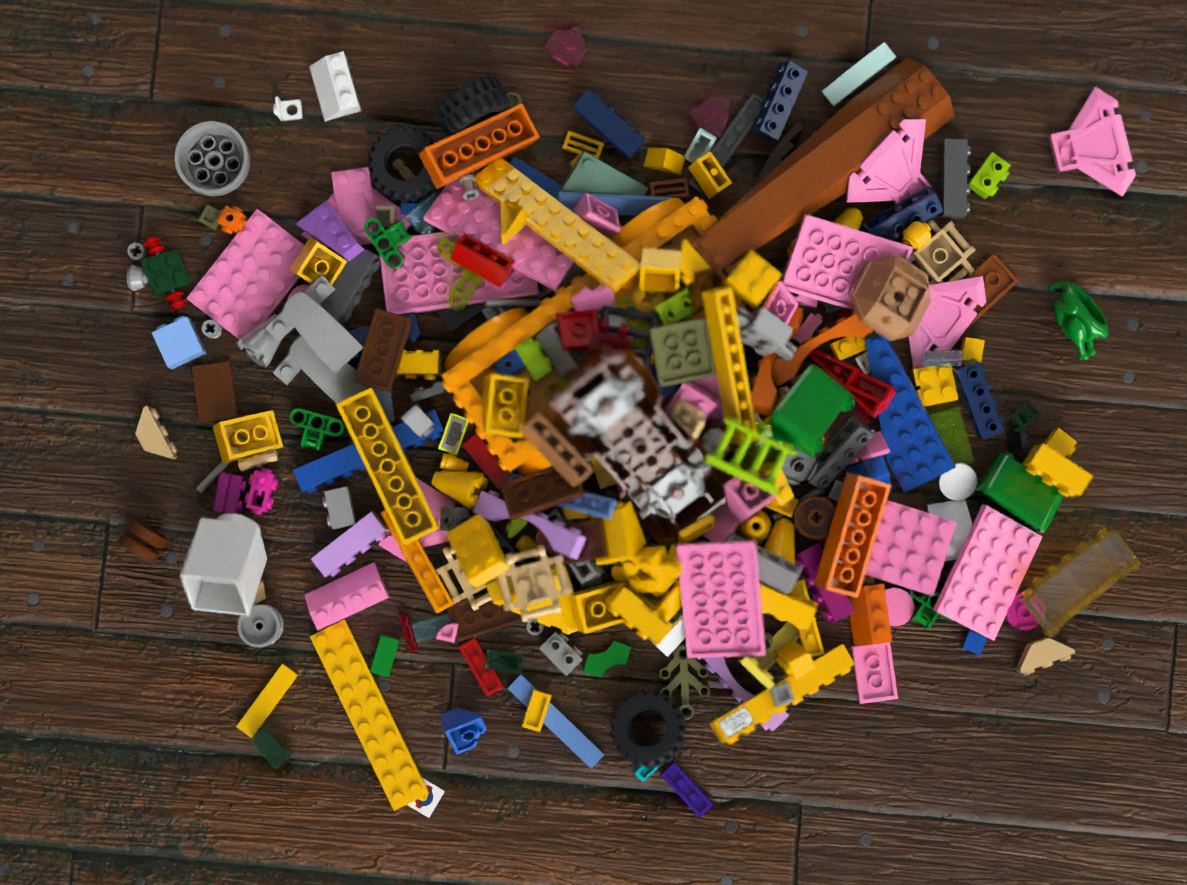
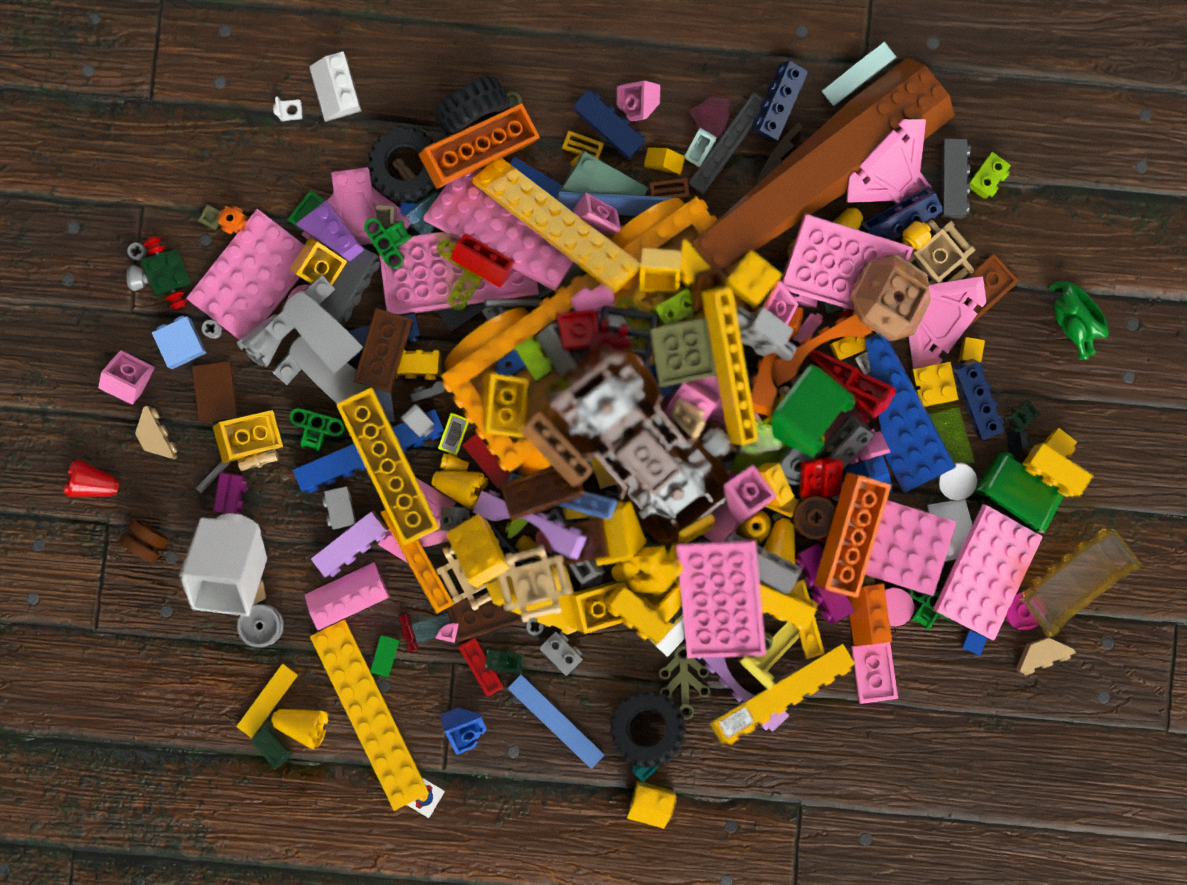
light grey wheel [175,121,250,196] -> none
dark pink brick [244,468,278,515] -> none
light grey bush [458,175,479,200] -> none
yellow slope [500,200,525,244] -> none
yellow tile [521,689,552,732] -> none
clear pink plate [544,26,587,67] -> none
green tile [583,641,631,678] -> none
dark purple tile [660,761,714,818] -> none
yellow brick [688,151,732,199] -> none
lime fence [703,416,797,495] -> none
light grey tile [769,682,795,707] -> none
yellow brick [774,640,816,679] -> none
clear light blue tile [922,350,963,366] -> none
bright pink plate [1049,87,1136,196] -> none
none -> red cone [63,459,120,497]
none -> bright pink slope [98,350,154,405]
none -> yellow cone [271,709,328,749]
none -> green tile [287,190,324,232]
none -> tile [614,427,683,495]
none -> bright pink slope [617,80,660,122]
none -> yellow slope [627,780,676,828]
none -> red slope [799,458,843,499]

